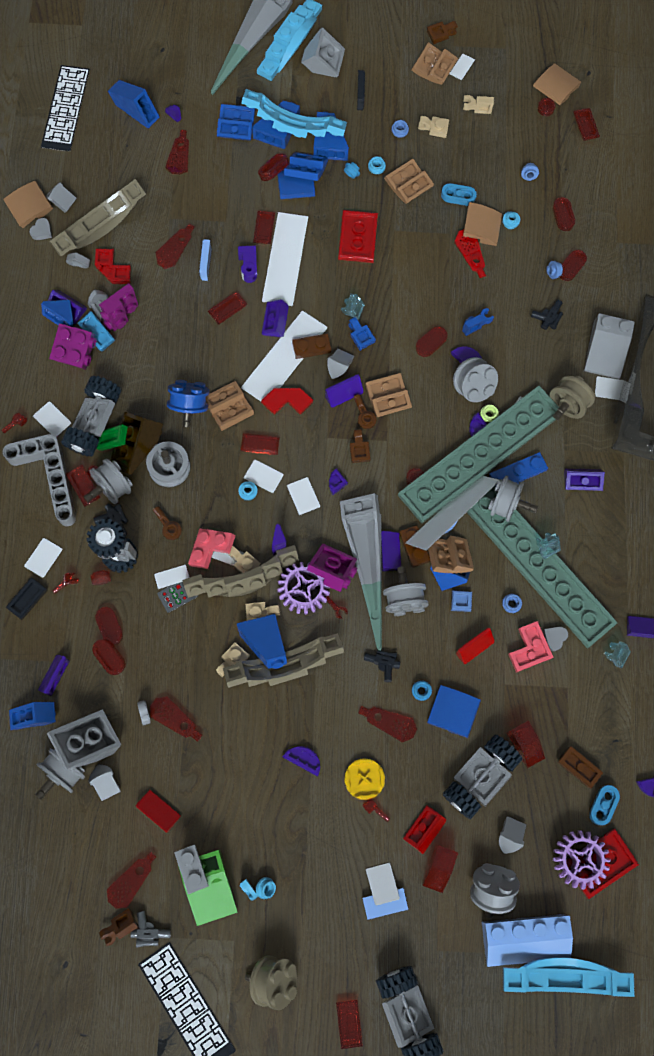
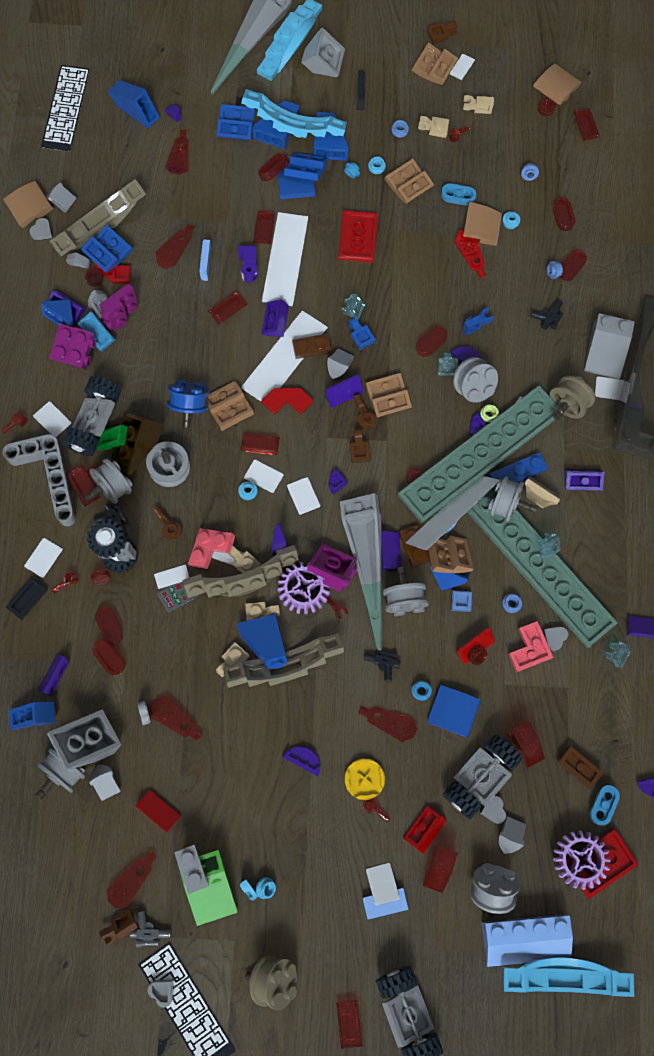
none -> blue slope [81,225,134,273]
none -> clear red tile [85,268,104,287]
none -> light grey tile [147,980,173,1008]
none -> clear light blue tile [437,353,458,375]
none -> clear red hand [449,126,470,142]
none -> clear red tile [467,645,488,665]
none -> light grey tile [480,796,506,824]
none -> tan slope [525,476,561,508]

